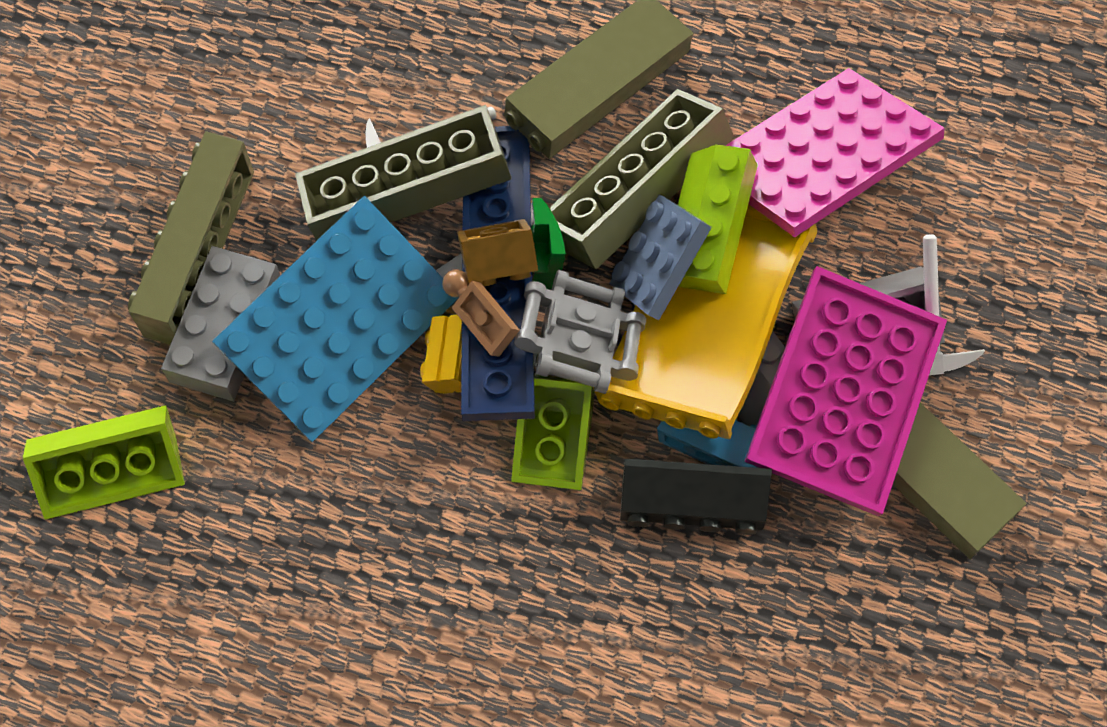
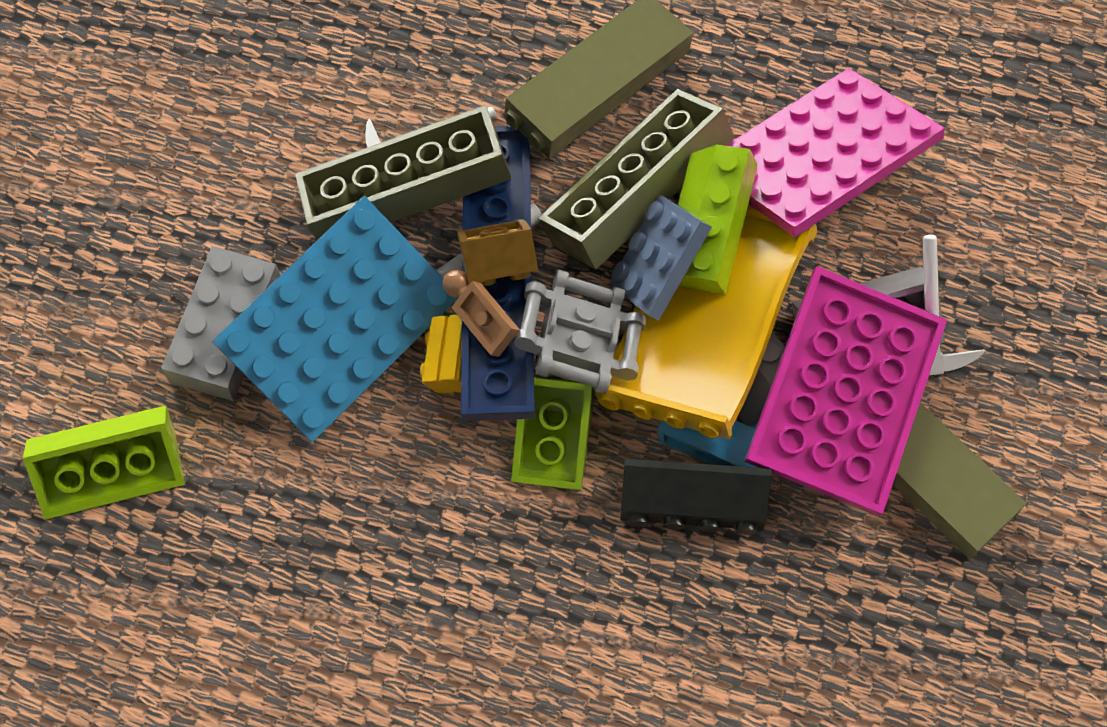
olive brick [128,131,254,345] -> none
green slope [531,198,566,290] -> none

